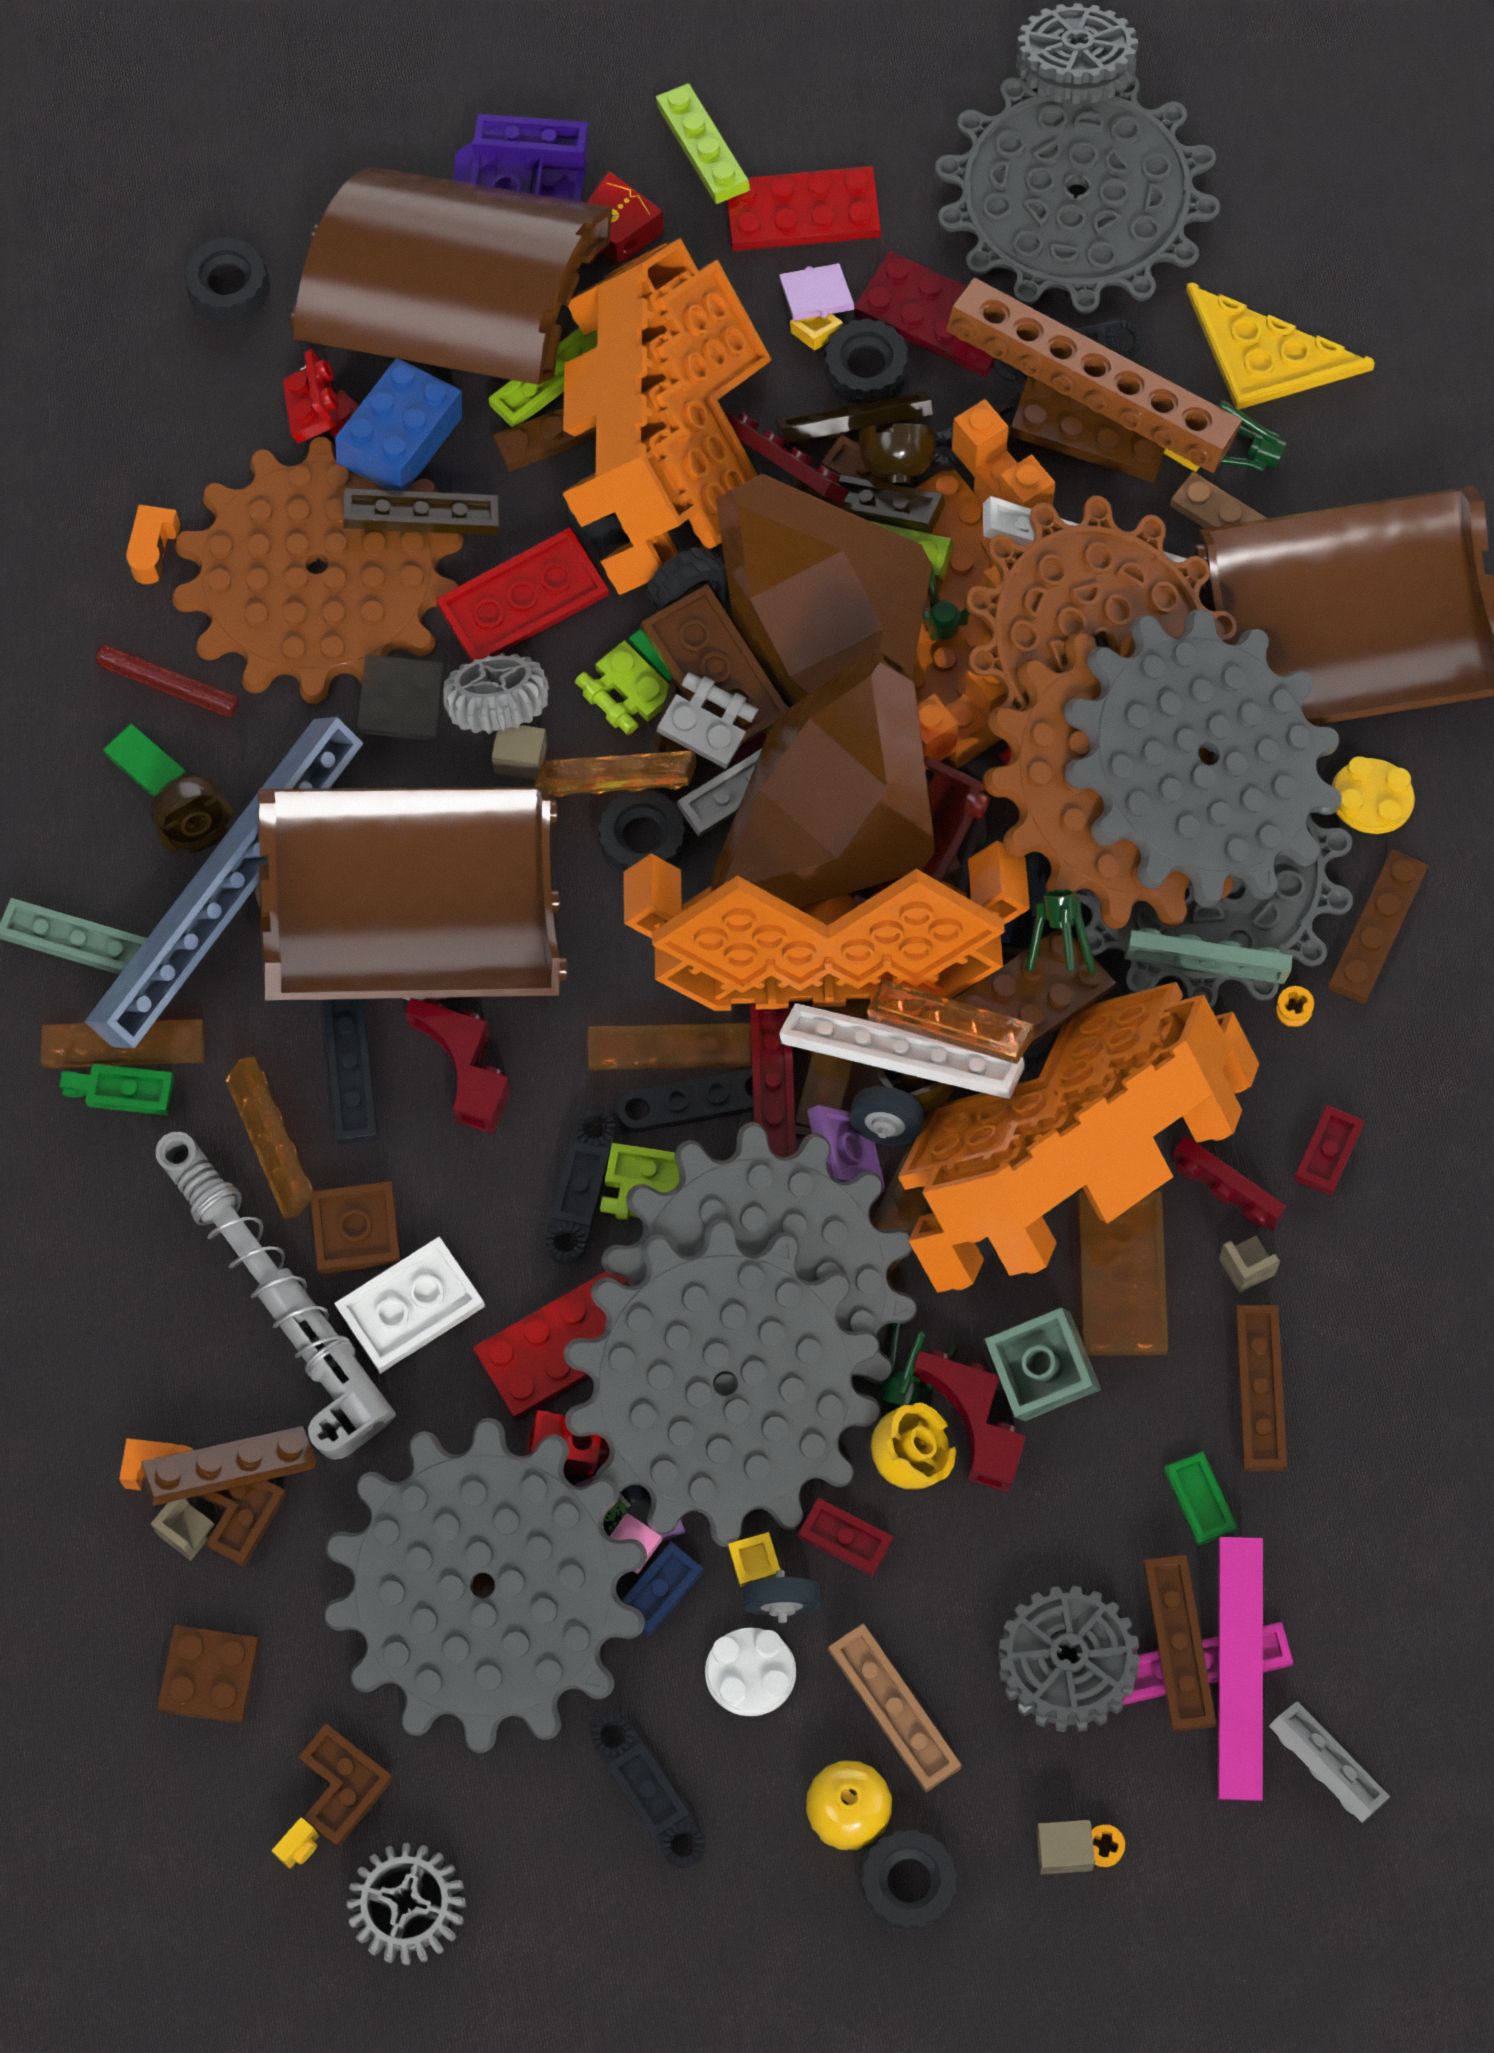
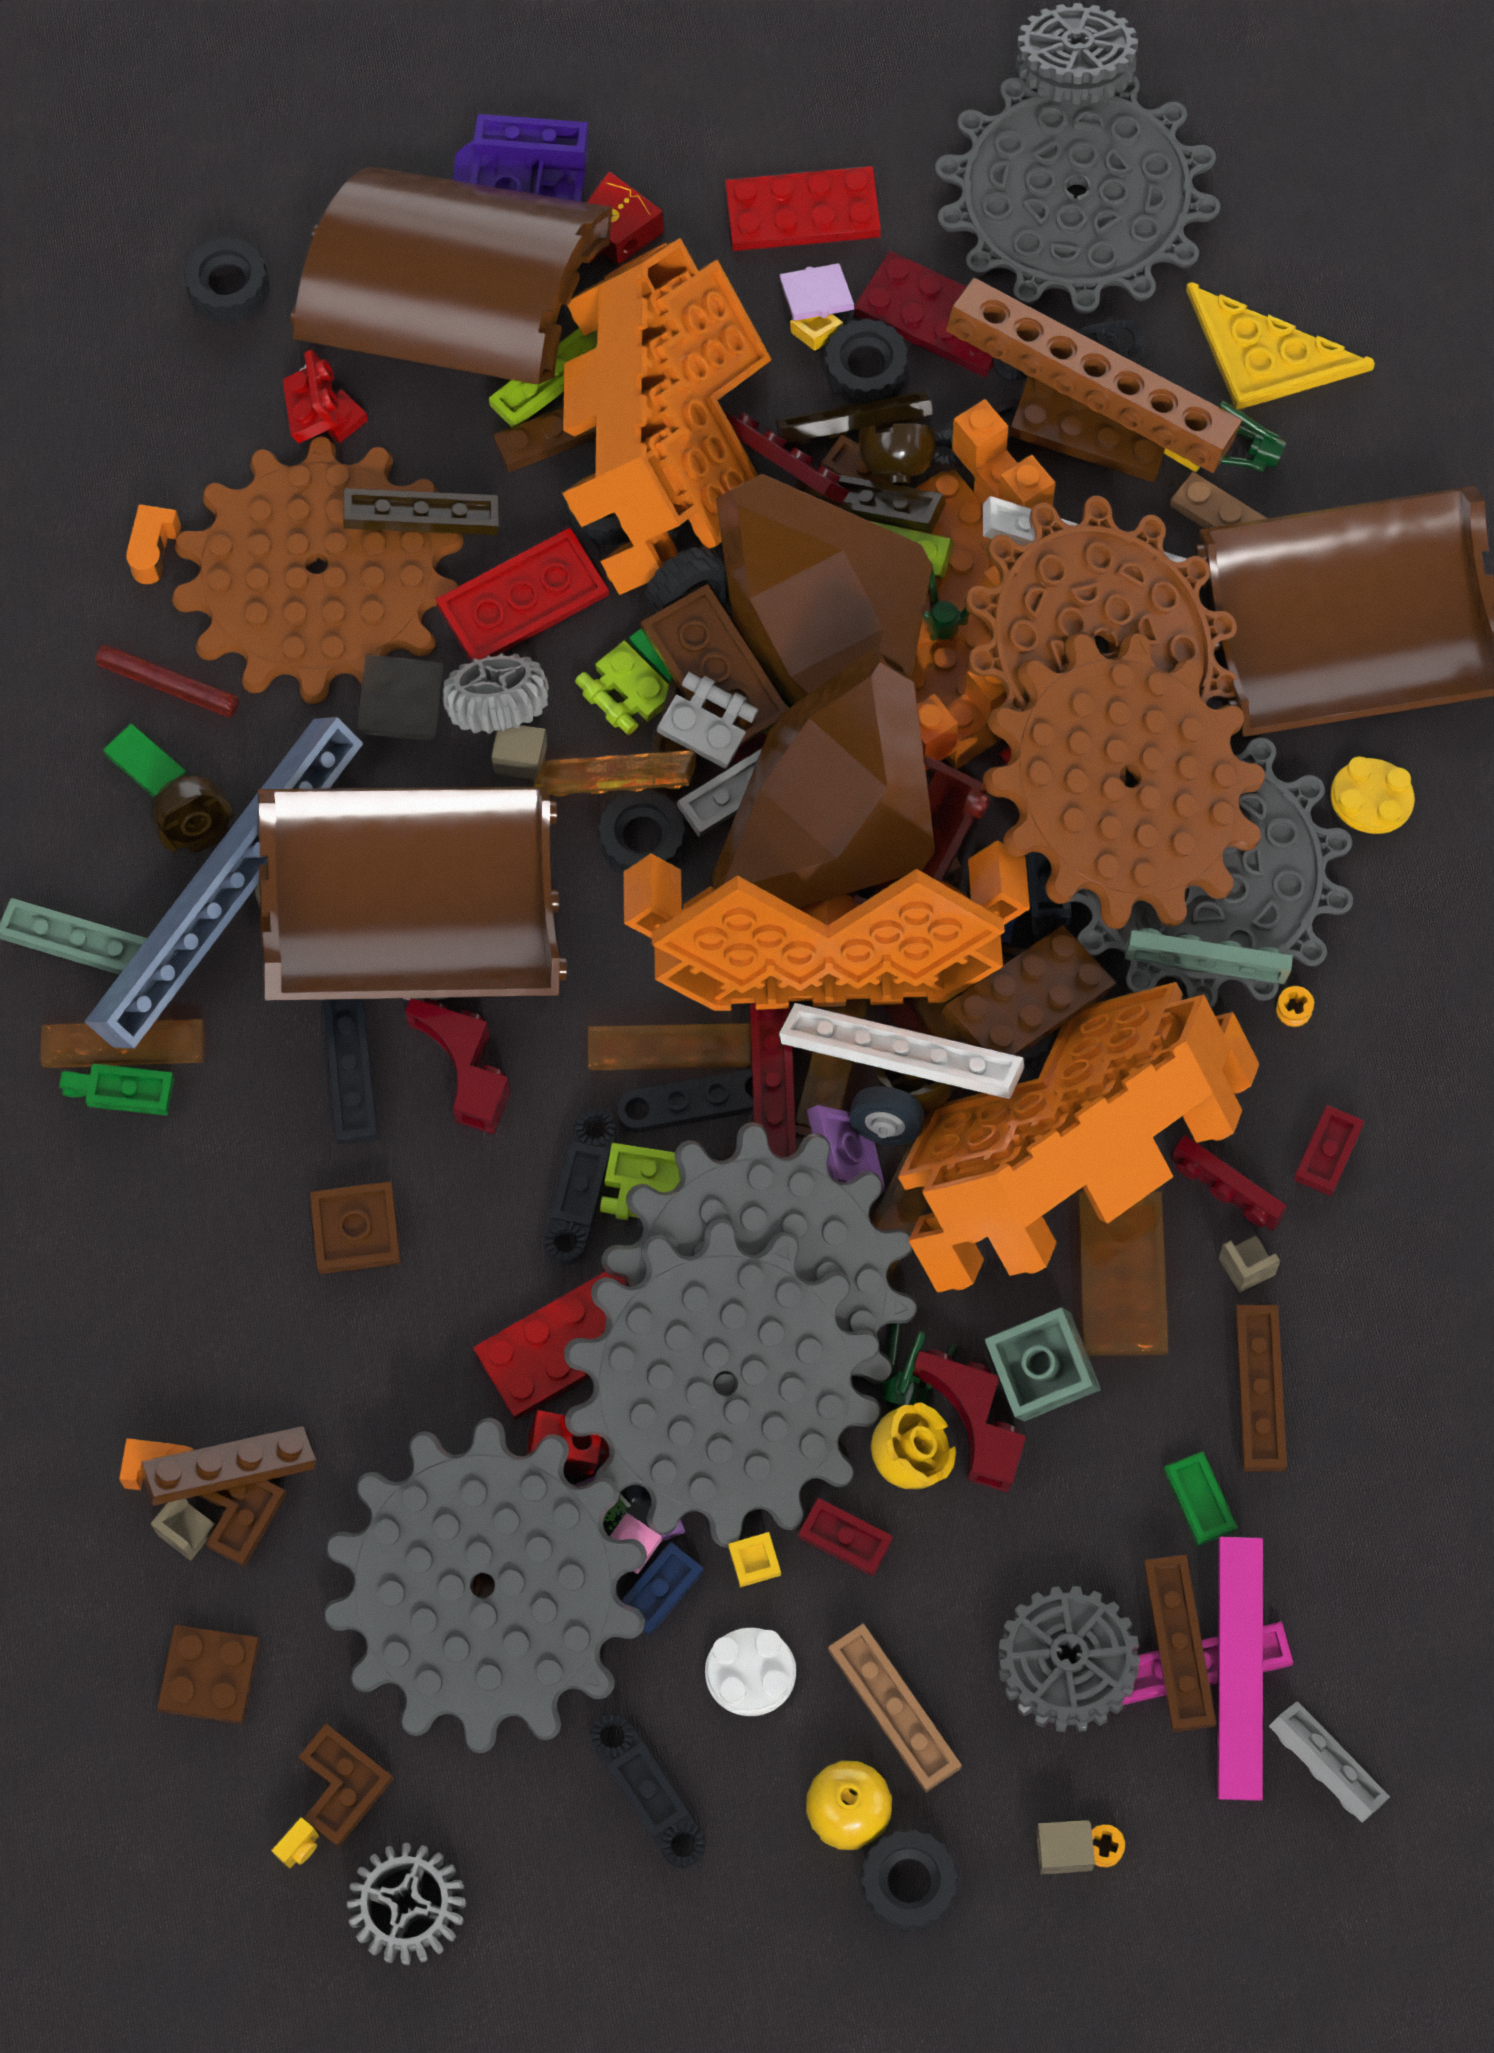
light grey piece [156,1131,396,1459] -> none
clear orange plate [225,1056,314,1219] -> none
white plate [334,1236,485,1374] -> none
blue brick [335,358,462,491] -> none
lime plate [656,83,750,204] -> none
black wheel [743,1570,820,1623] -> none
clear orange plate [867,980,1035,1064] -> none
dark green plant [1026,889,1096,974] -> none
dark grey plate [1063,609,1342,908] -> none
reddish brown plate [1328,849,1429,1005] -> none

